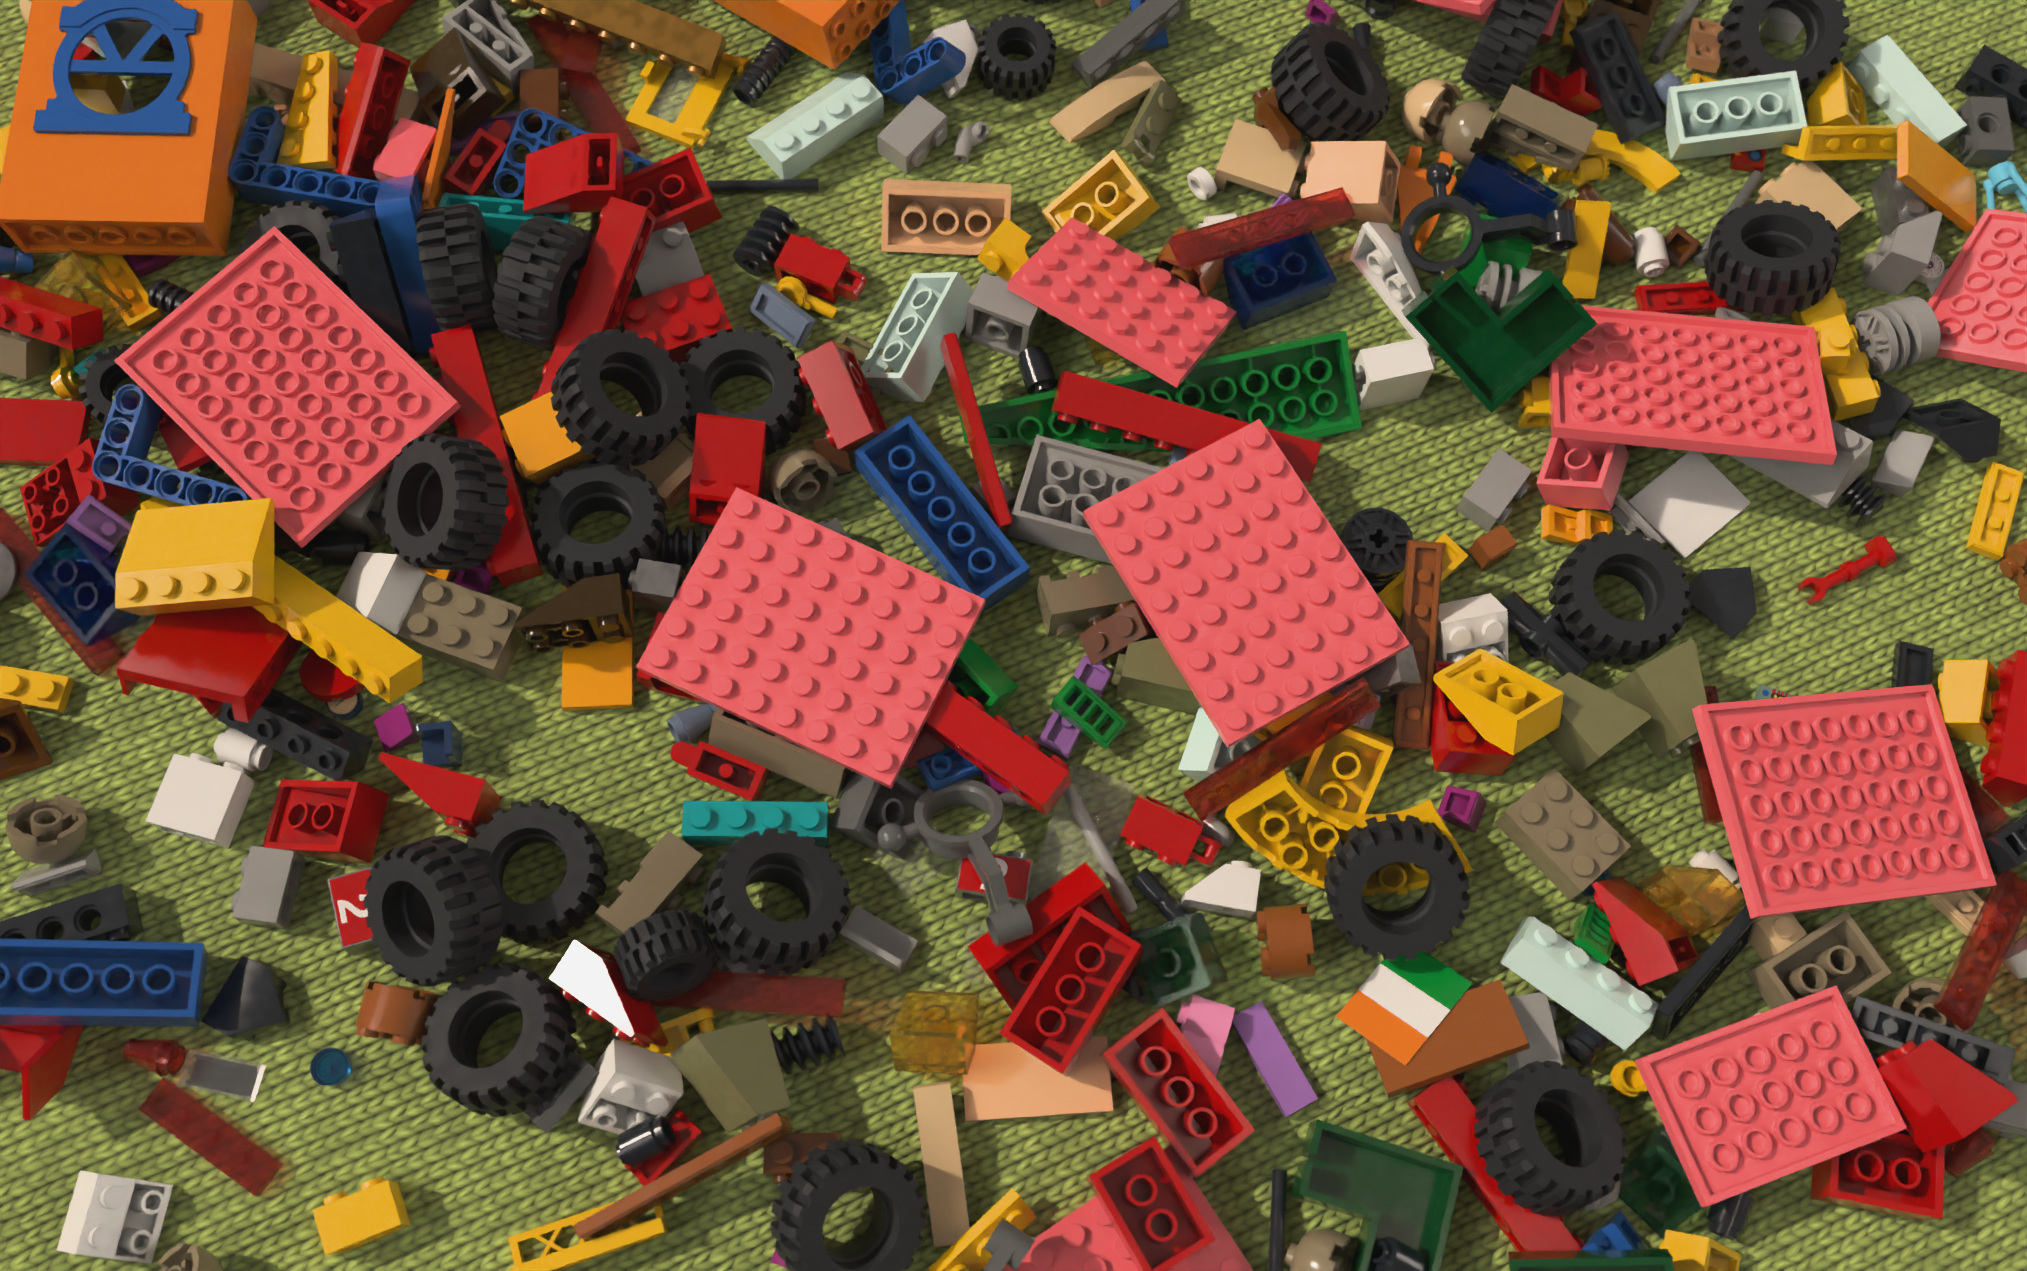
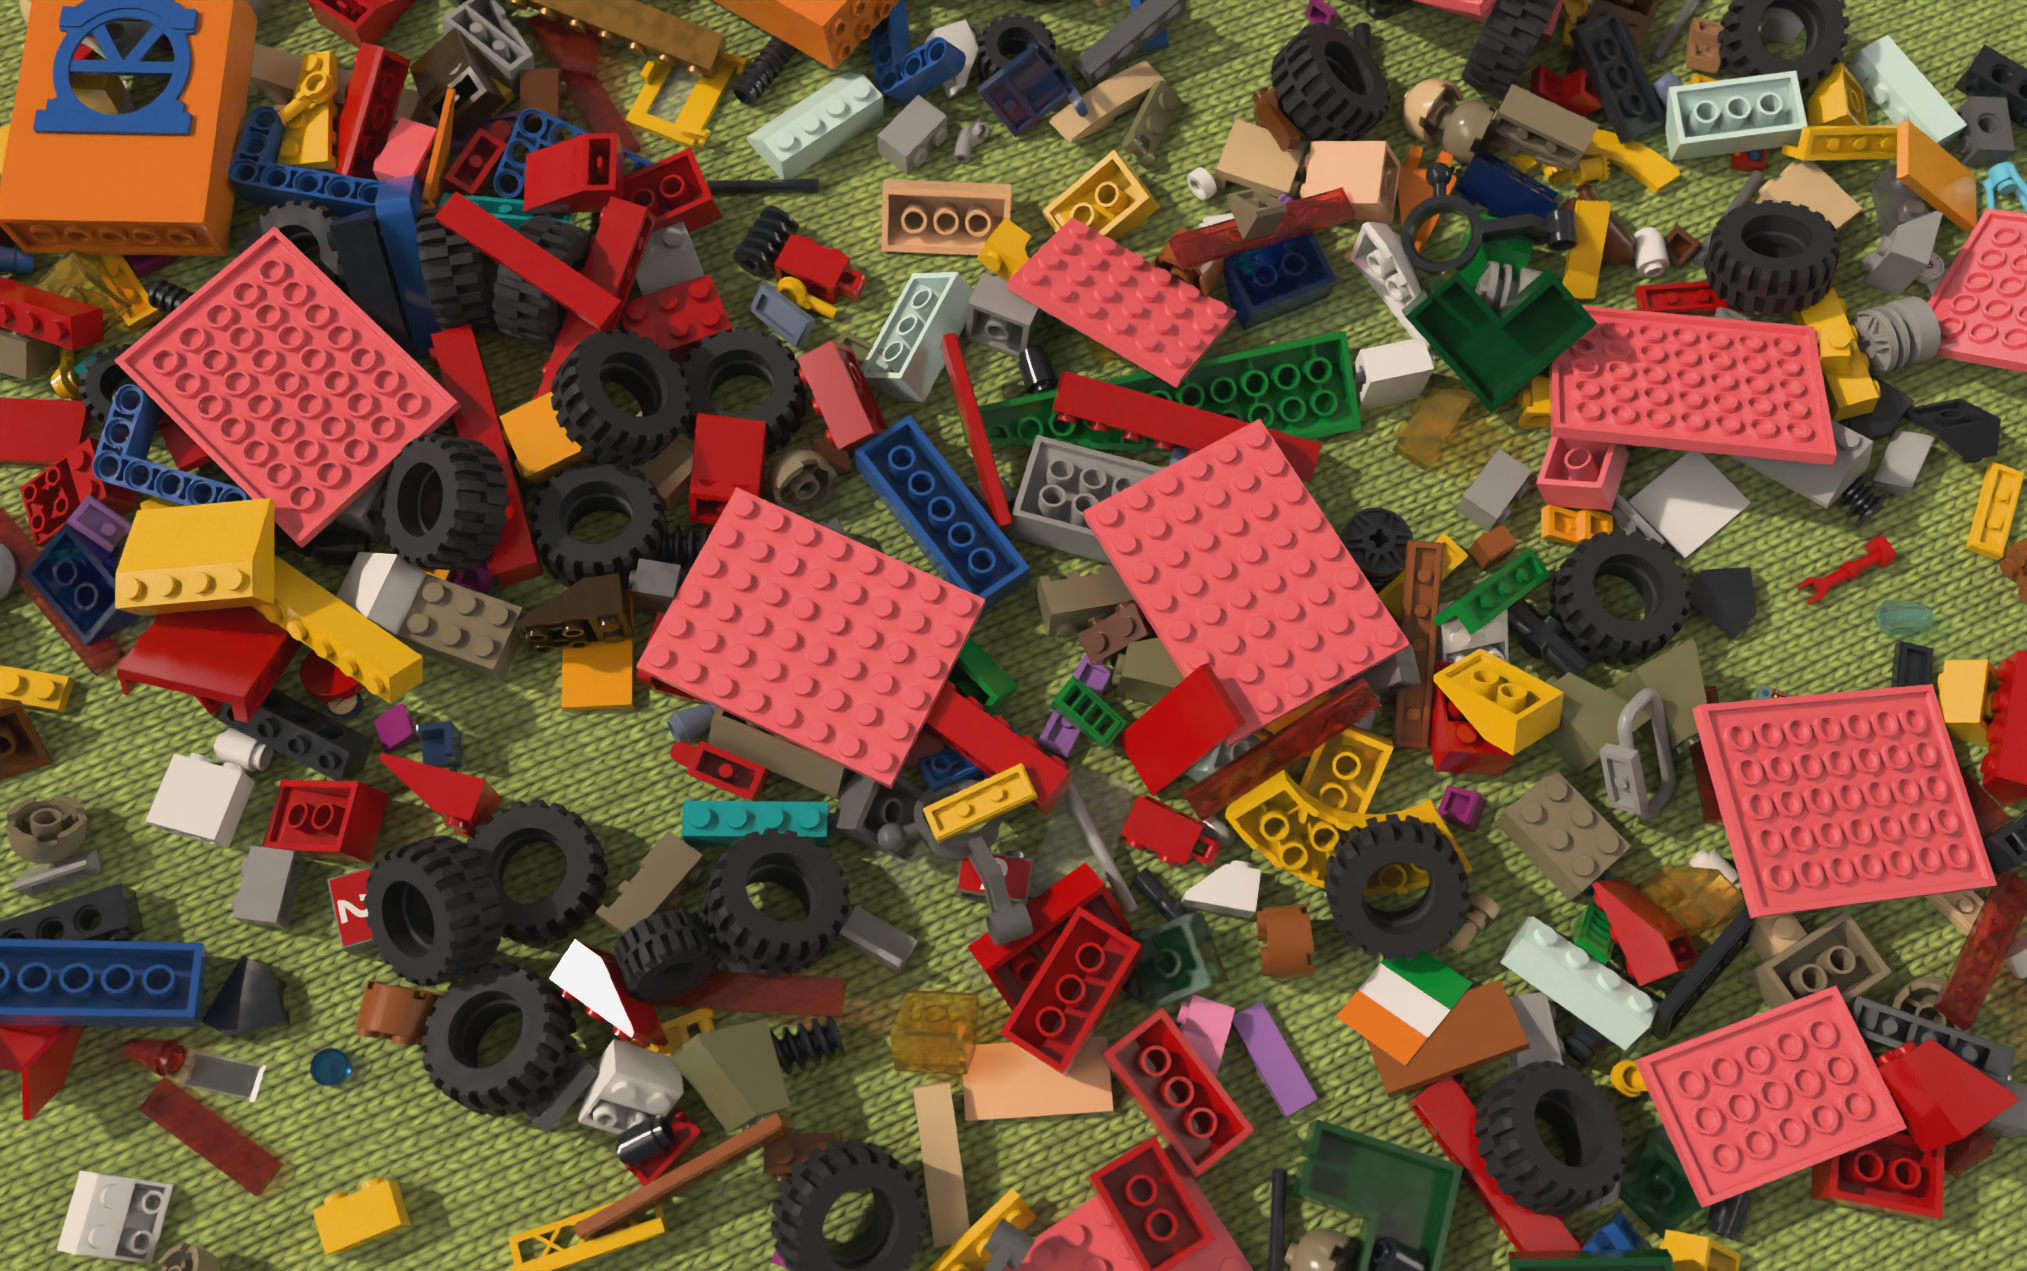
none -> yellow plate [277,71,337,123]
none -> red tile [435,191,623,332]
none -> yellow tile [923,763,1038,844]
none -> dark blue piece [977,40,1088,138]
none -> red tile [1117,663,1246,797]
none -> dark tan slope [1227,188,1287,241]
none -> clear yellow slope [1392,388,1475,471]
none -> green fence [1432,548,1550,635]
none -> tan piece [1447,892,1501,953]
none -> light grey bar [1599,688,1676,820]
none -> clear light blue brick [1875,600,1933,635]

